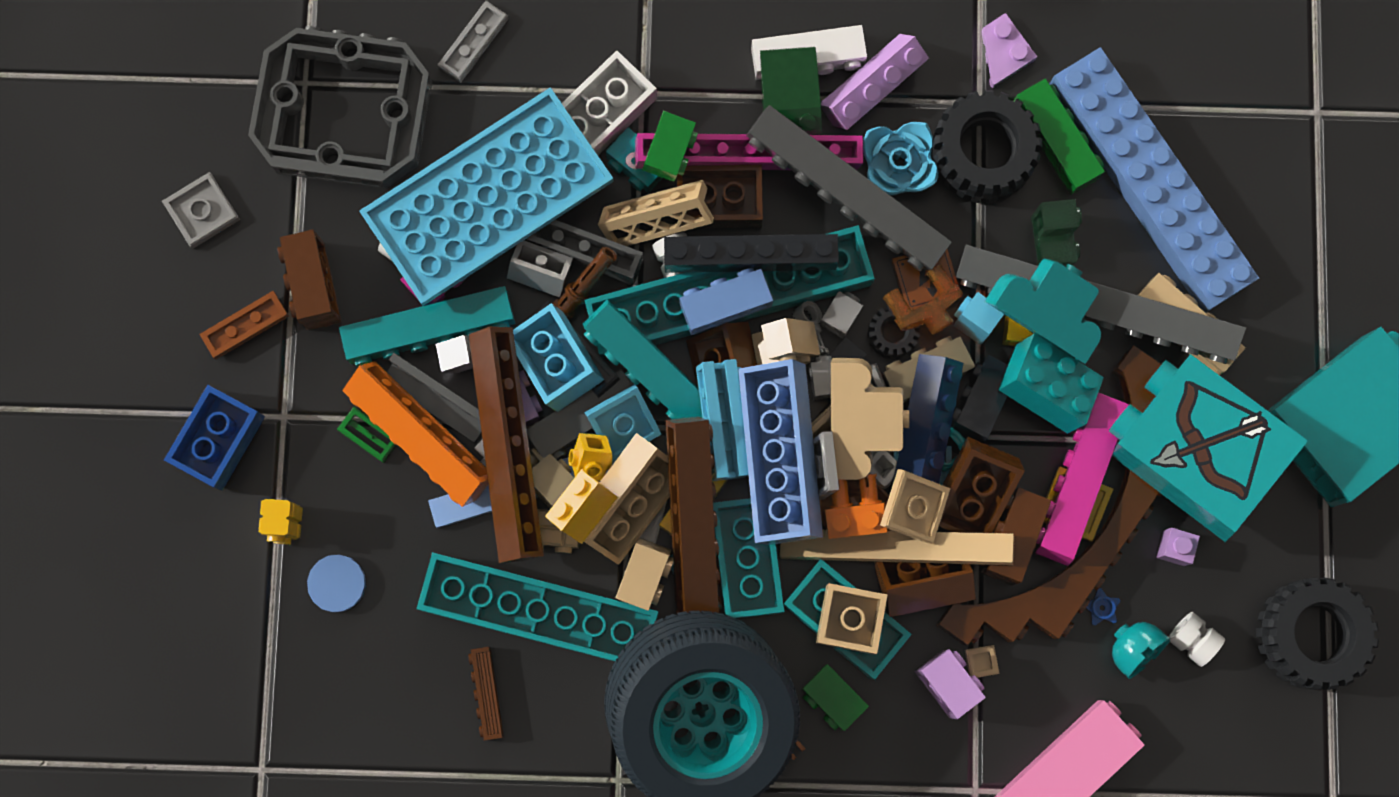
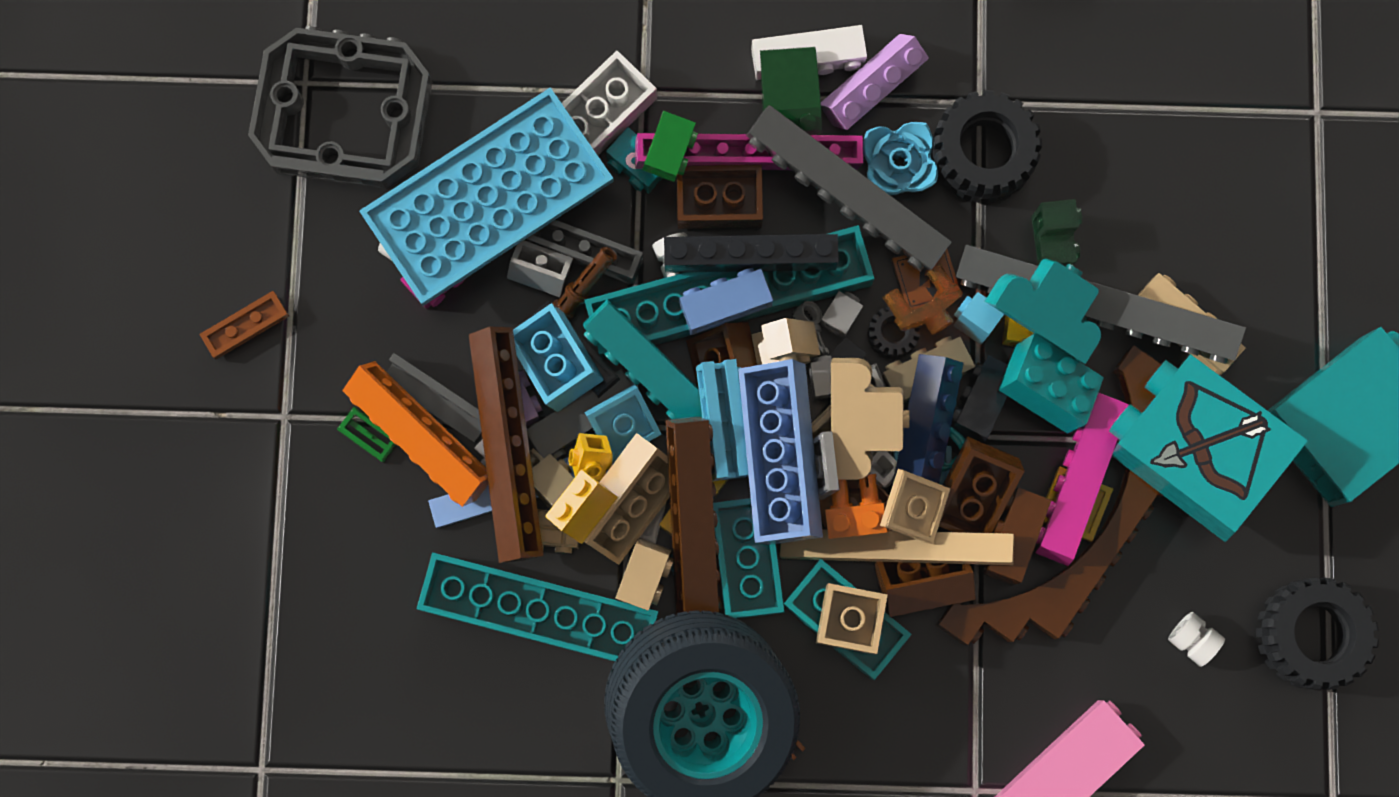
light grey tile [162,172,240,249] -> none
blue brick [164,385,265,491] -> none
yellow brick [258,499,303,545] -> none
reddish brown brick [277,229,342,330] -> none
medium blue tile [307,555,366,613] -> none
teal brick [339,286,516,367] -> none
brick [436,335,473,373] -> none
light grey tile [437,1,509,83] -> none
reddish brown piece [468,647,504,741] -> none
tan fence [598,180,714,246] -> none
green brick [802,664,869,731] -> none
lavender brick [914,649,986,719] -> none
tan tile [964,645,1000,678] -> none
lavender wing [981,13,1037,89] -> none
green brick [1013,78,1105,195] -> none
medium blue brick [1049,47,1259,313] -> none
blue plate [1086,588,1120,625] -> none
teal cylinder [1112,622,1170,679] -> none
lavender brick [1156,528,1200,566] -> none

